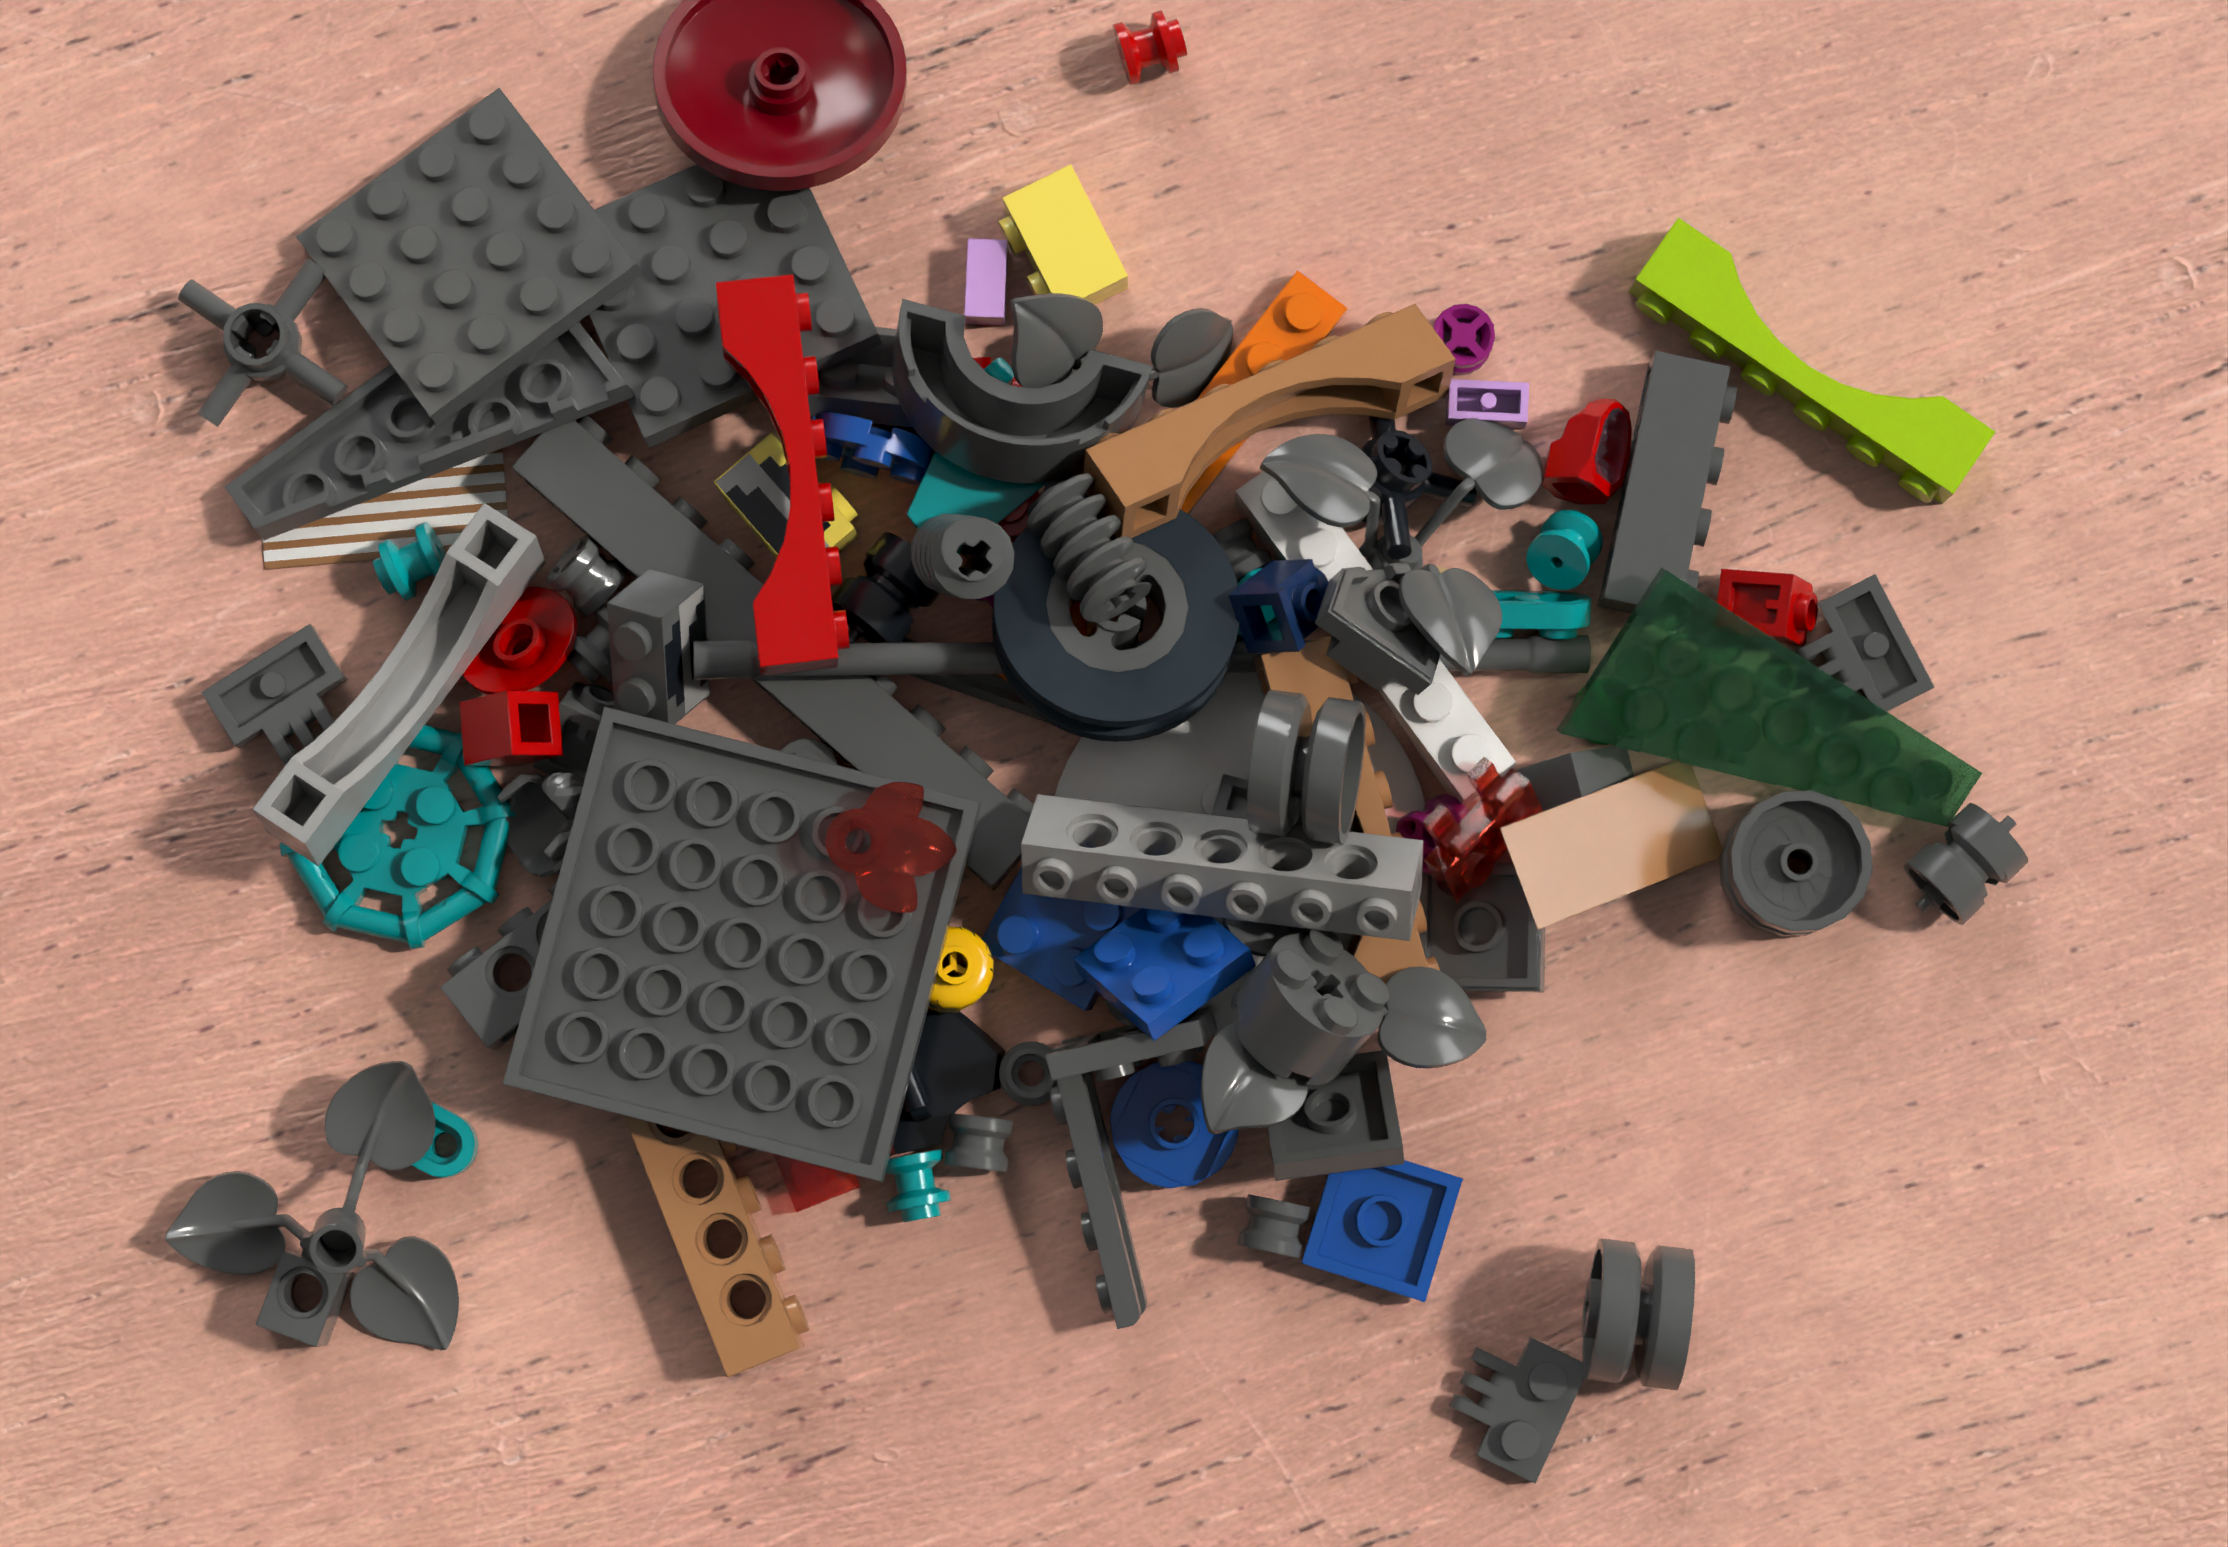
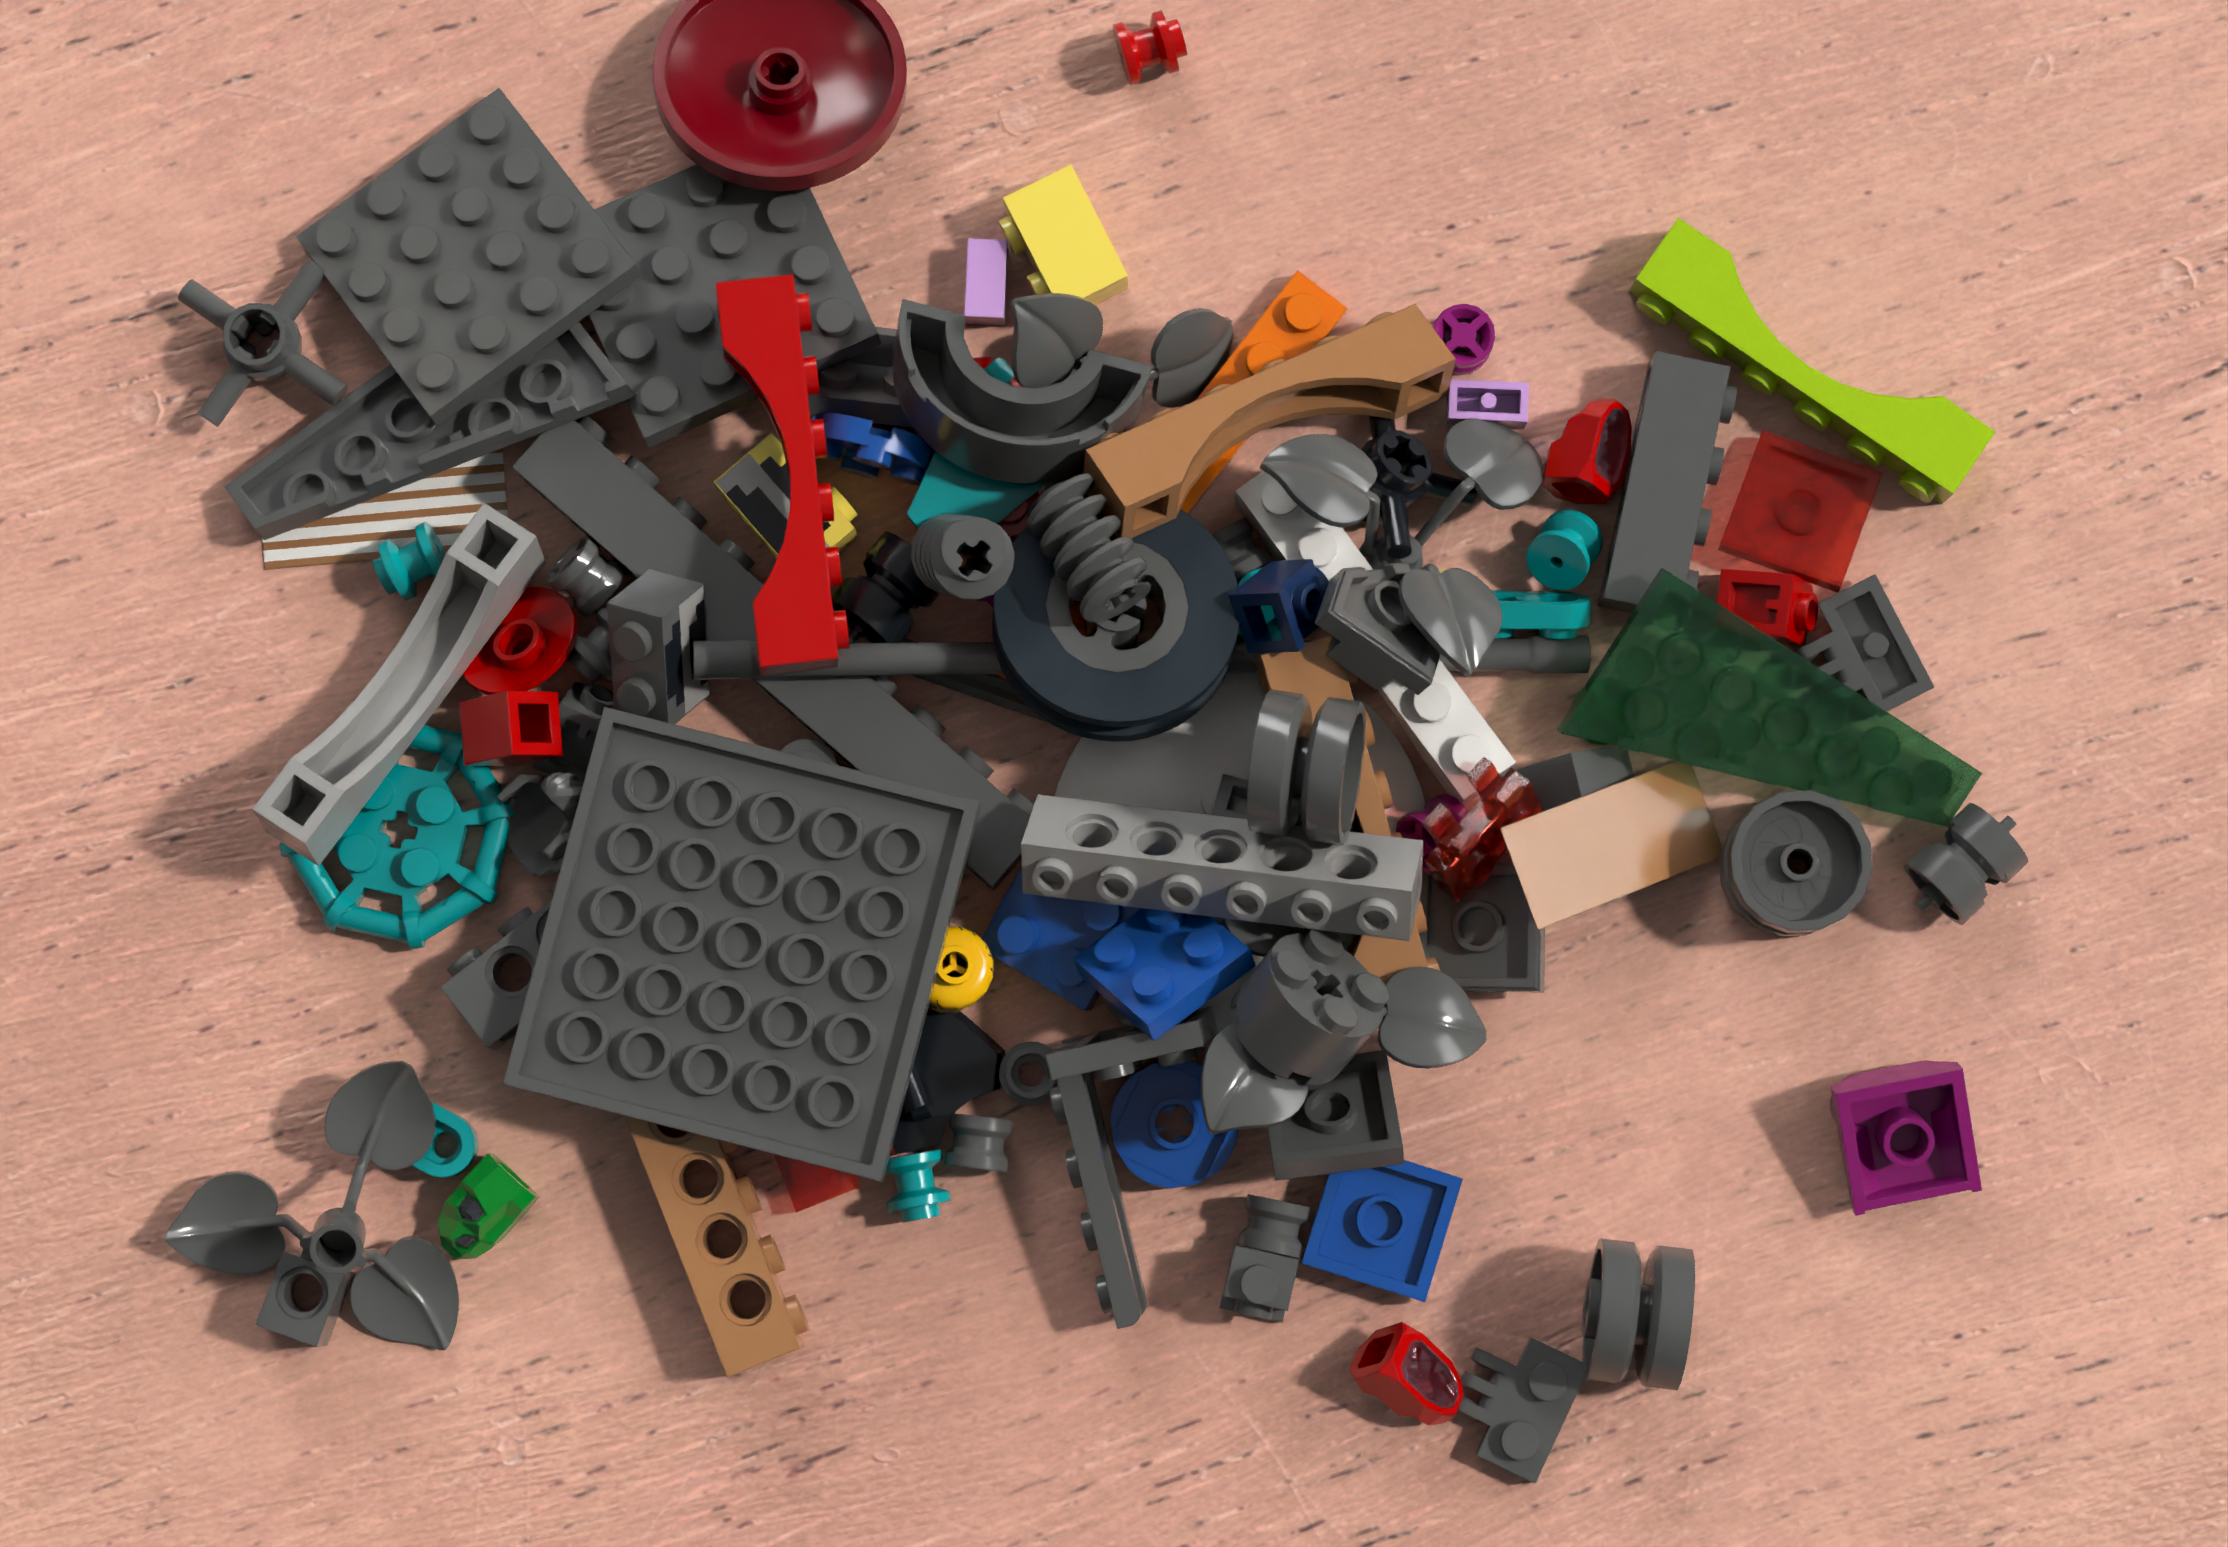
dark grey hinge [201,624,347,765] -> none
clear red plate [825,782,957,913] -> none
none -> green rock [437,1153,539,1260]
none -> dark grey brick [1220,1245,1299,1322]
none -> red rock [1348,1322,1464,1425]
none -> clear red plate [1718,430,1883,593]
none -> magenta slope [1830,1060,1982,1216]

